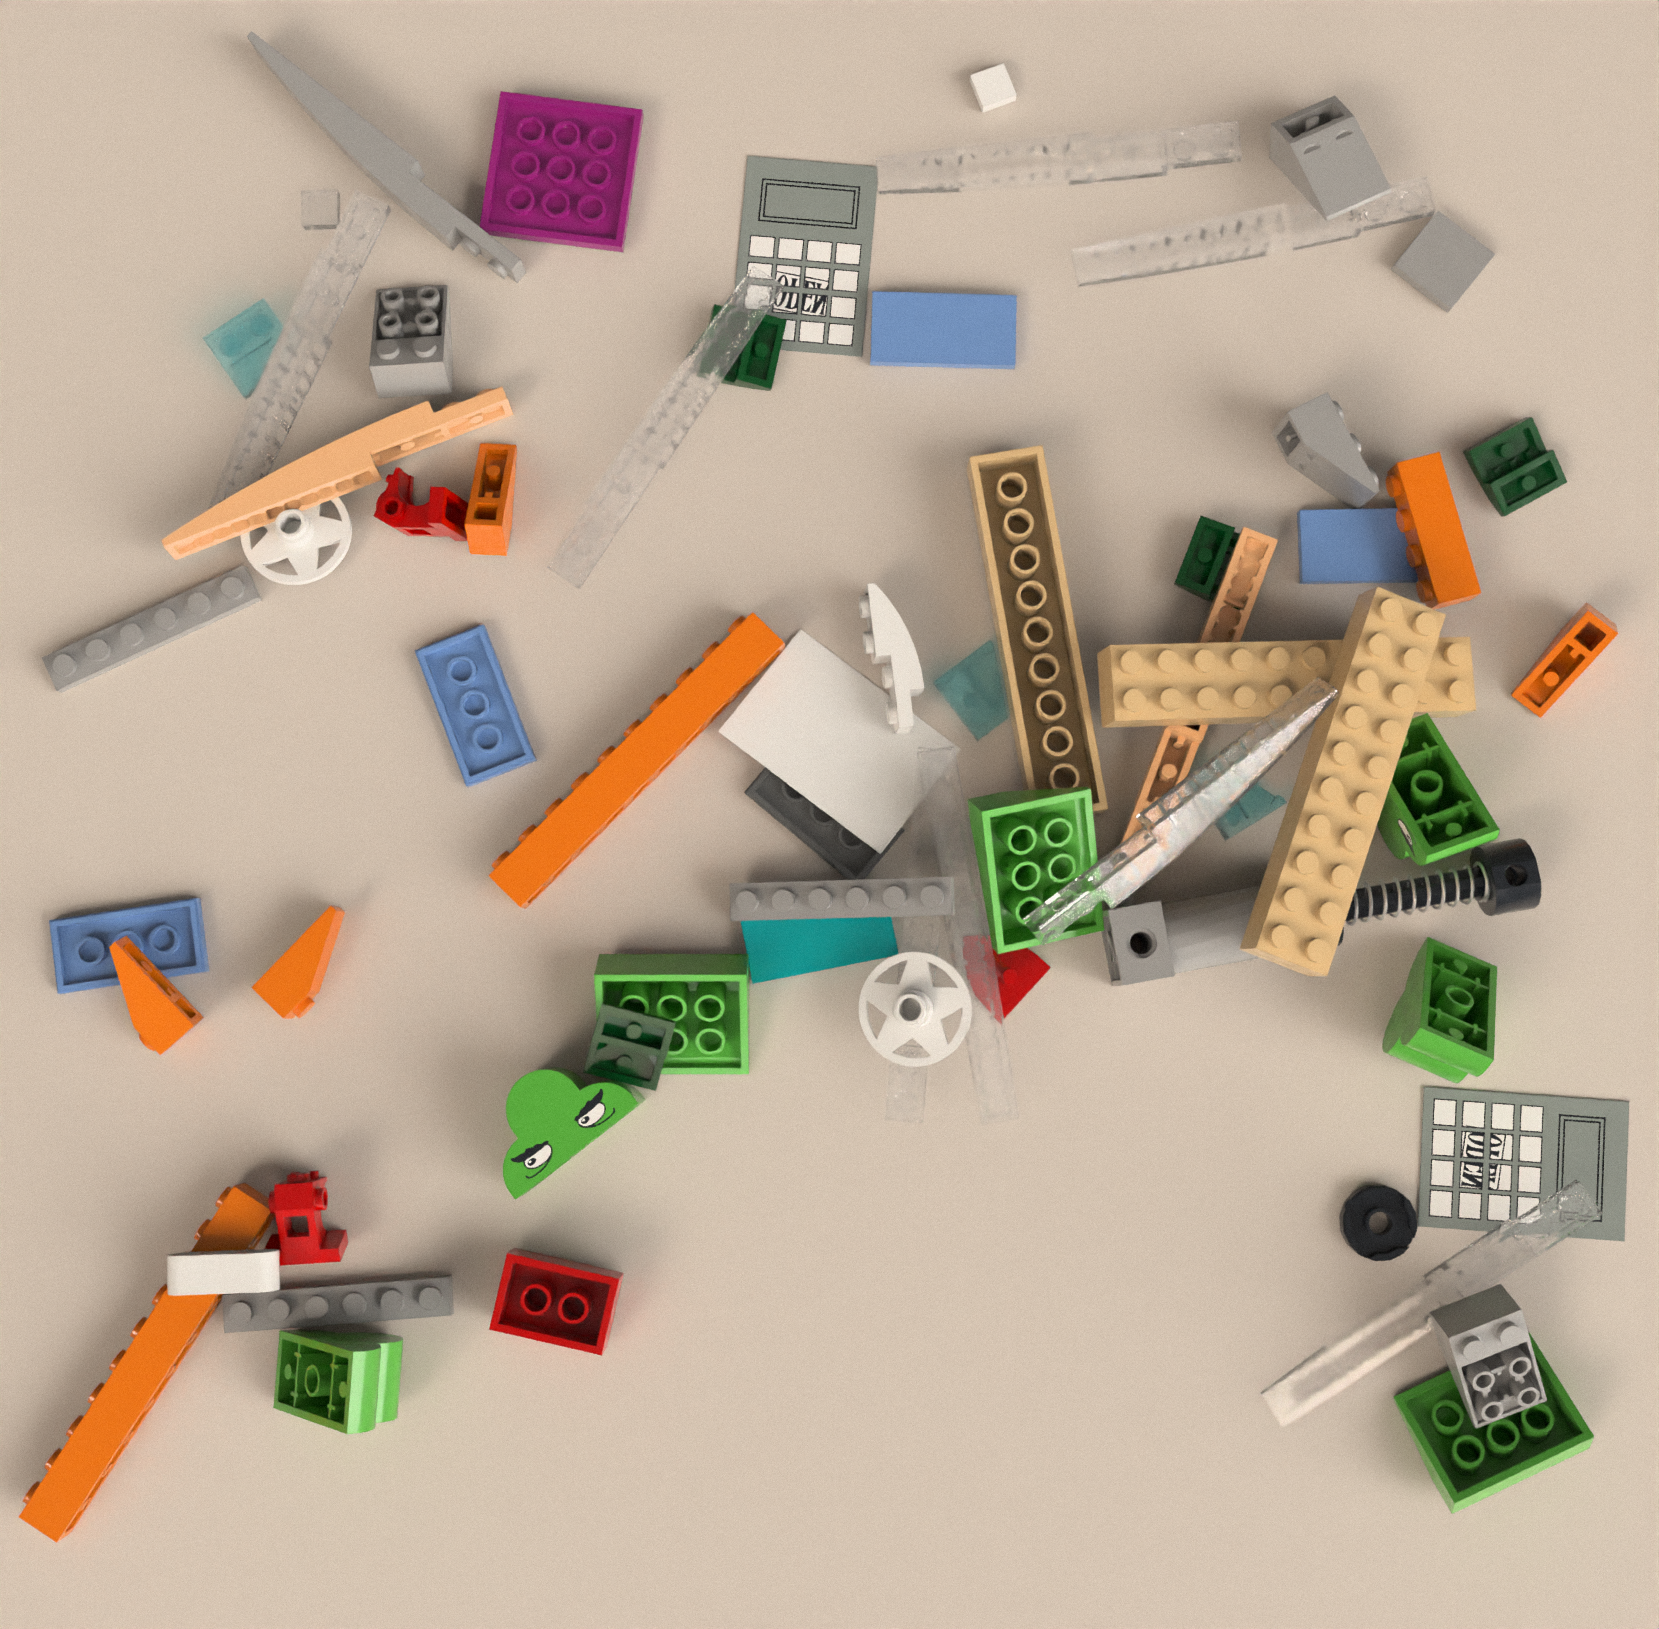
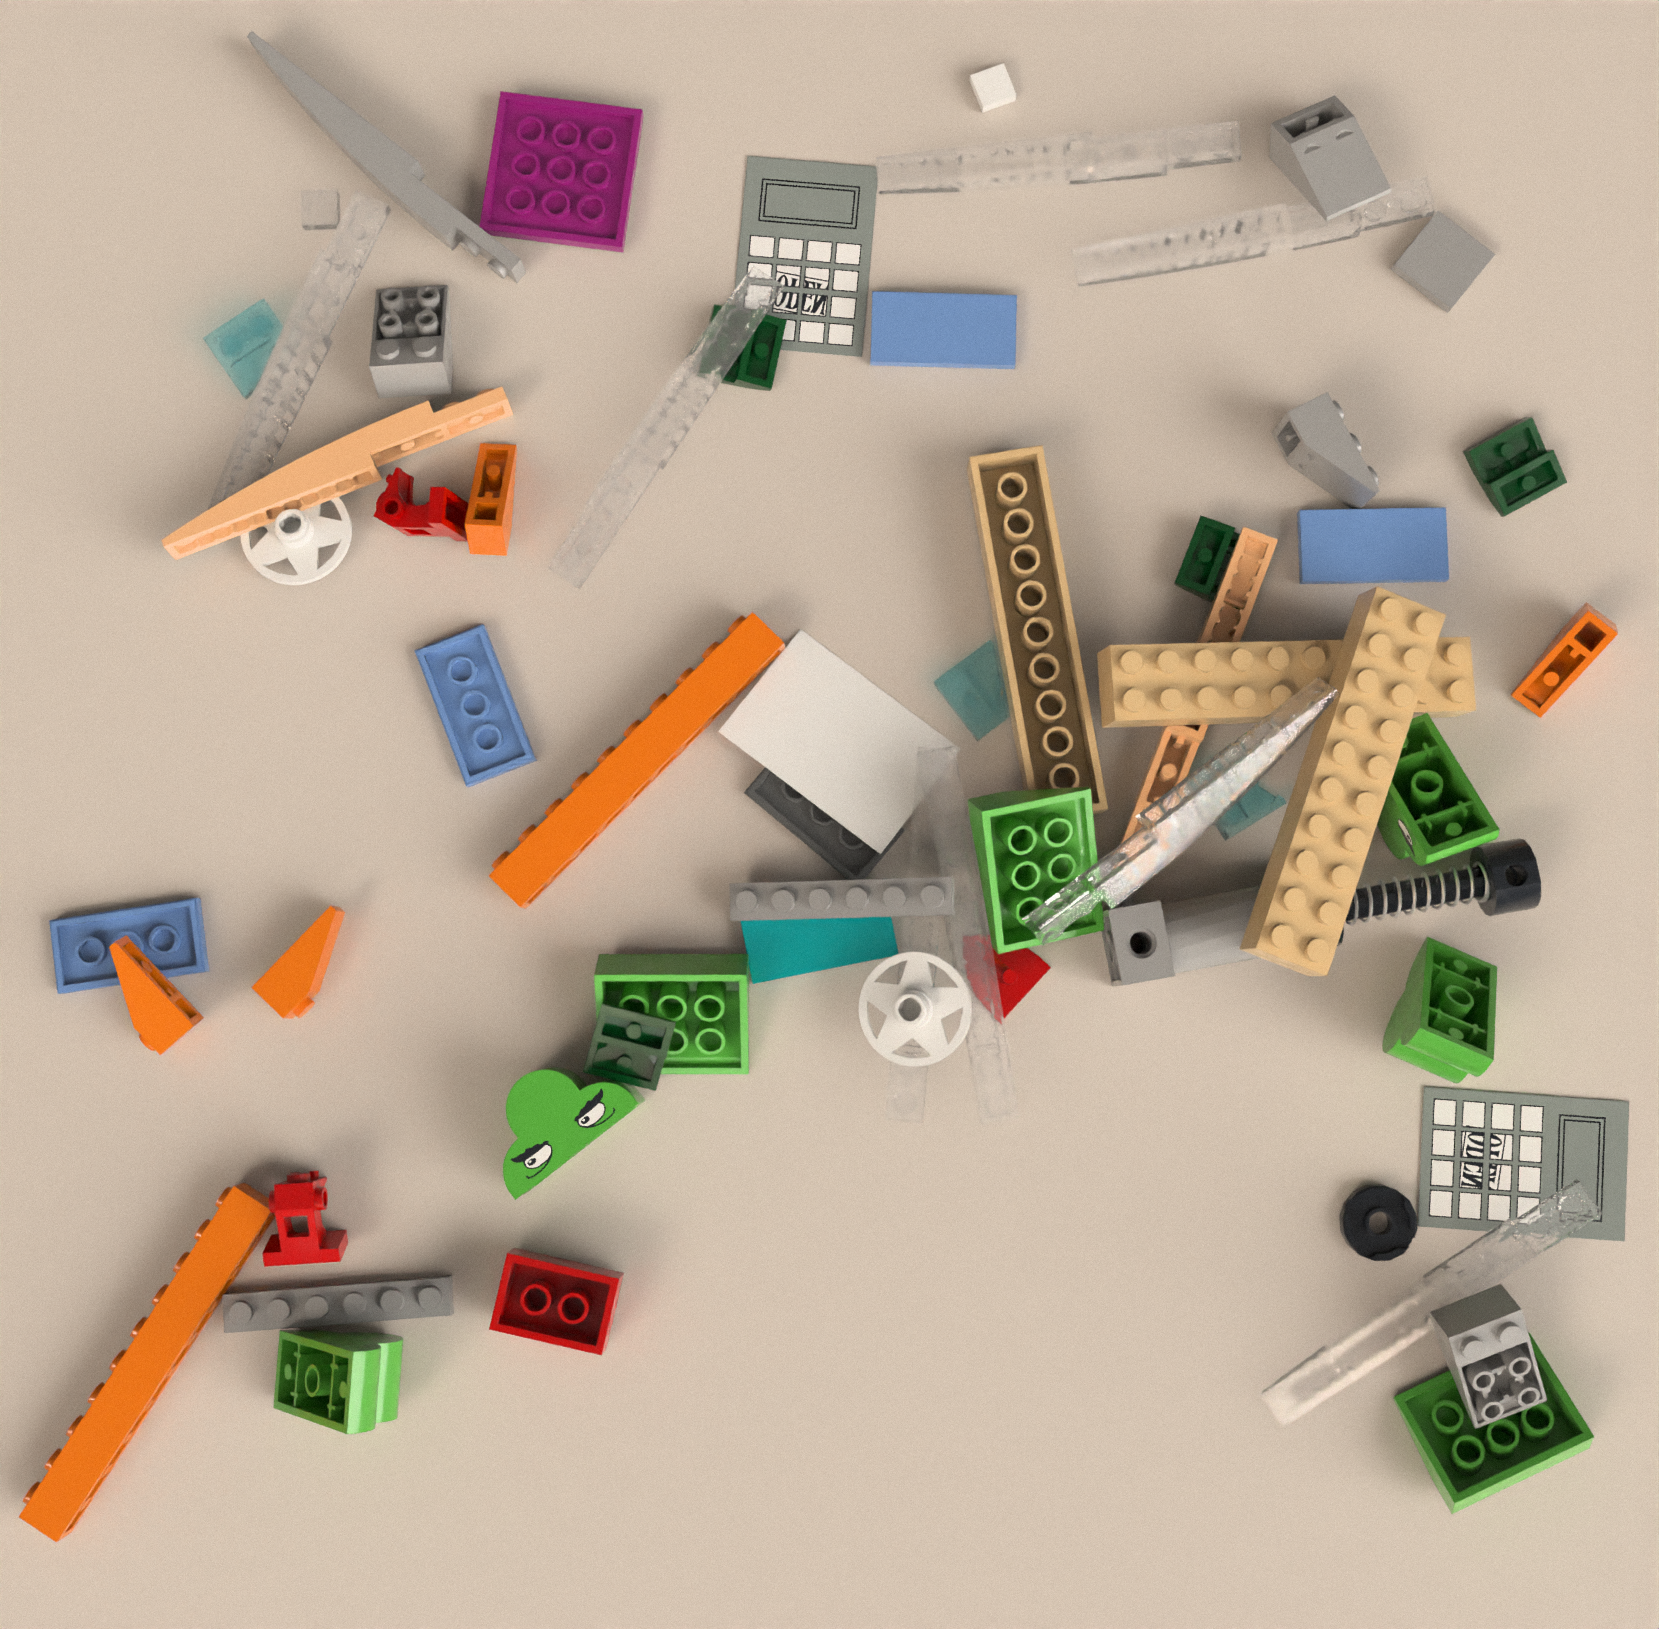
light grey plate [42,565,262,693] -> none
white beam [167,1249,280,1296] -> none
white slope [859,583,924,734] -> none
orange brick [1385,452,1481,610] -> none

